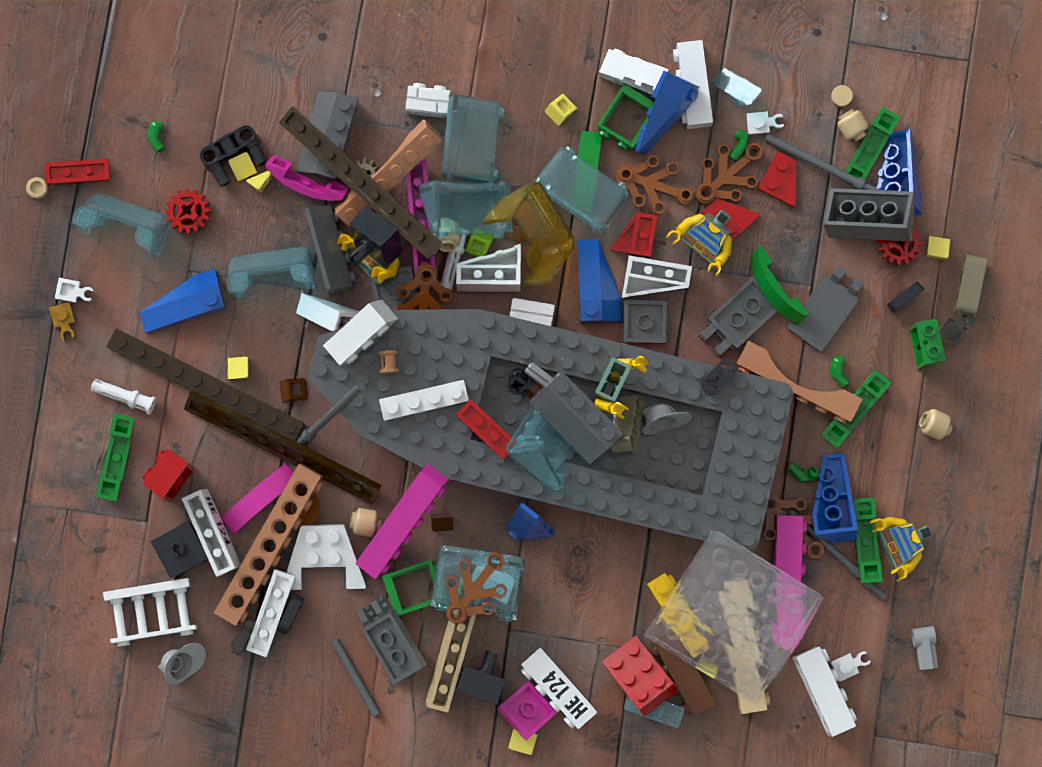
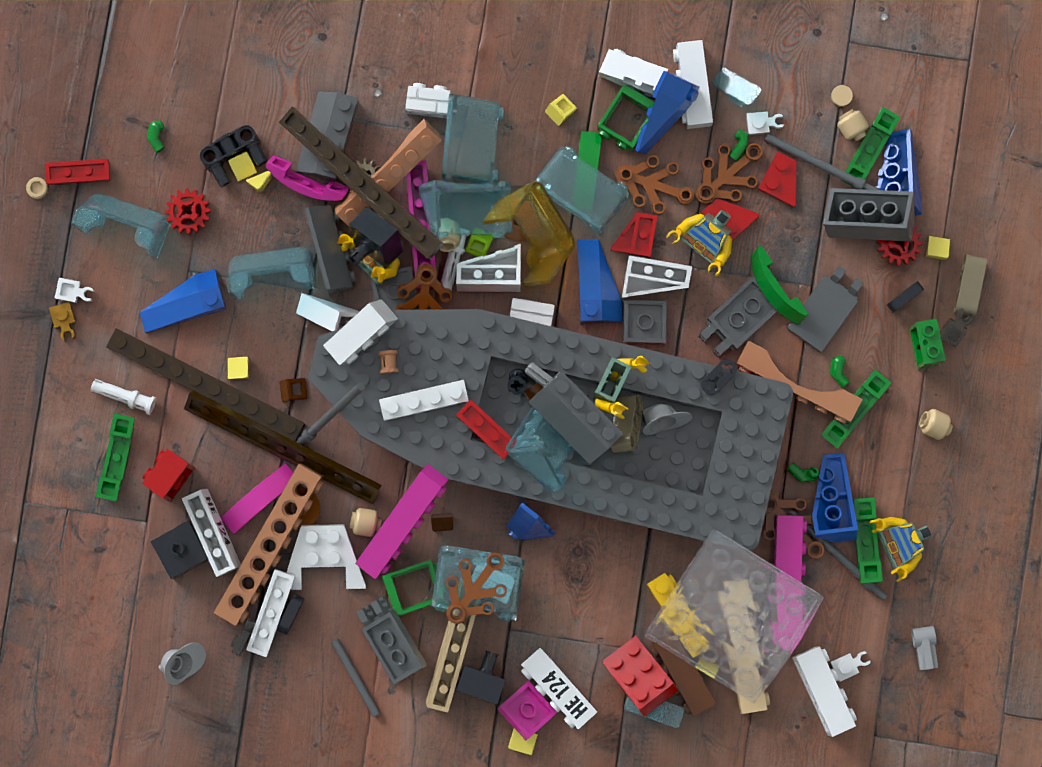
white fence [103,578,198,647] -> none

